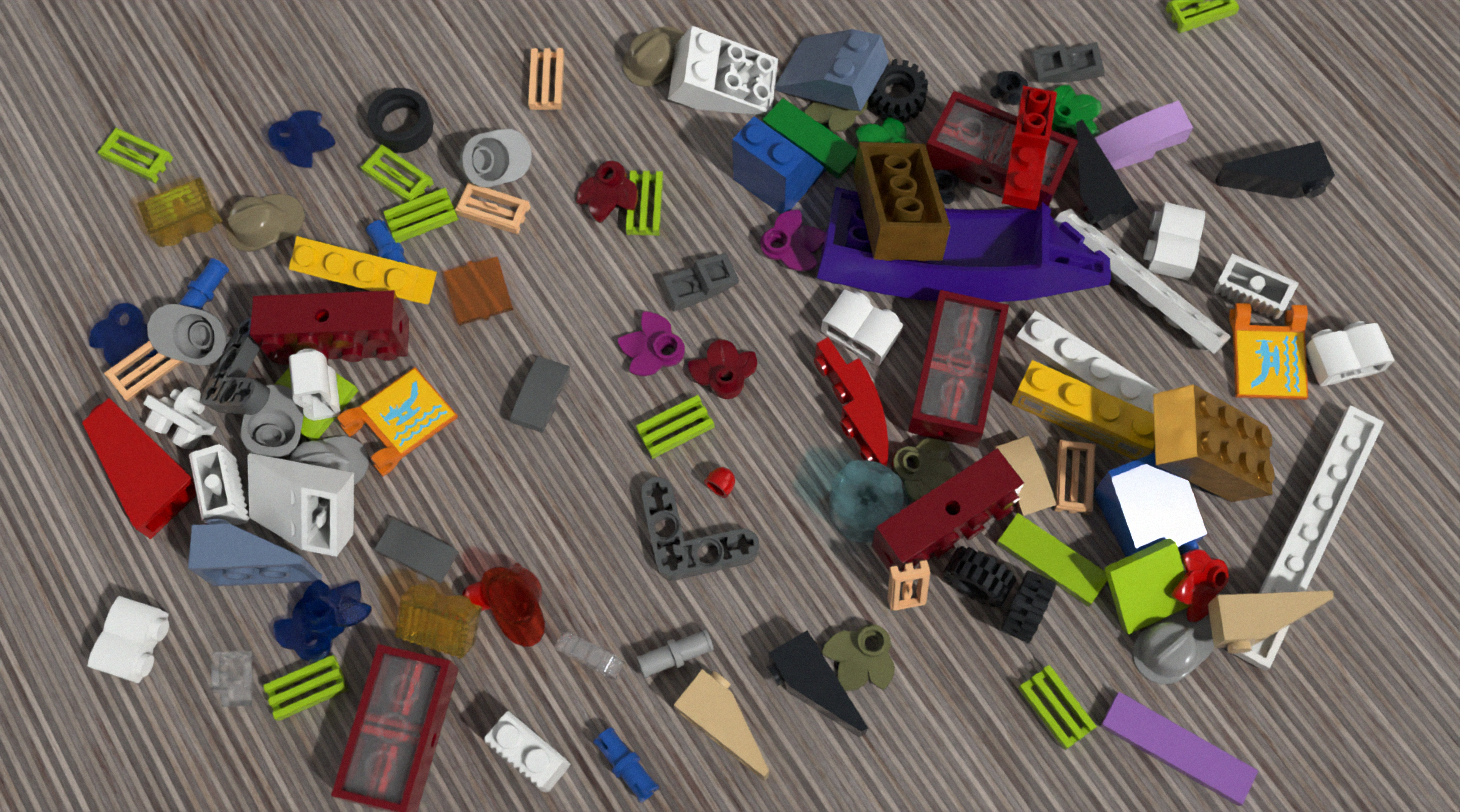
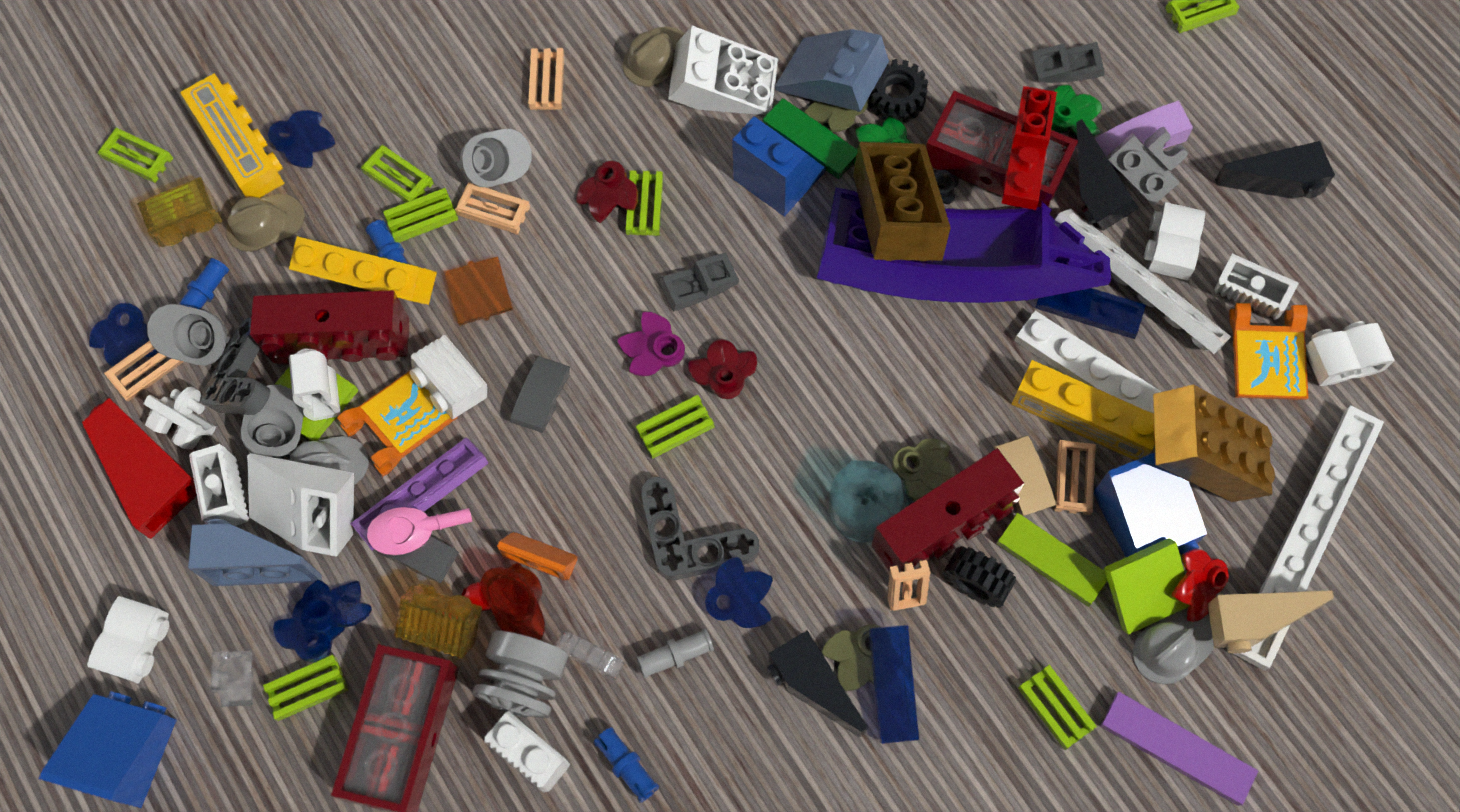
black tyre [367,88,434,153] -> none
tan slope [674,669,769,782] -> none
red hinge [704,467,735,498] -> none
magenta plate [760,210,826,271] -> none
red slope [814,337,888,475] -> none
white brick [821,290,903,366] -> none
clear brick [908,290,1009,448] -> none
black plate [990,71,1028,105] -> none
black tyre [1001,570,1056,644] -> none
none -> blue slope [38,691,177,808]
none -> yellow brick [180,73,285,198]
none -> medium lavender tile [350,437,488,550]
none -> bright pink piece [367,507,472,556]
none -> white brick [410,335,487,419]
none -> light grey wheel [472,631,569,718]
none -> orange slope [497,532,578,581]
none -> clear blue plate [705,557,773,628]
none -> clear blue tile [869,625,919,744]
none -> clear blue tile [1035,288,1146,339]
none -> light grey plate [1107,127,1188,206]

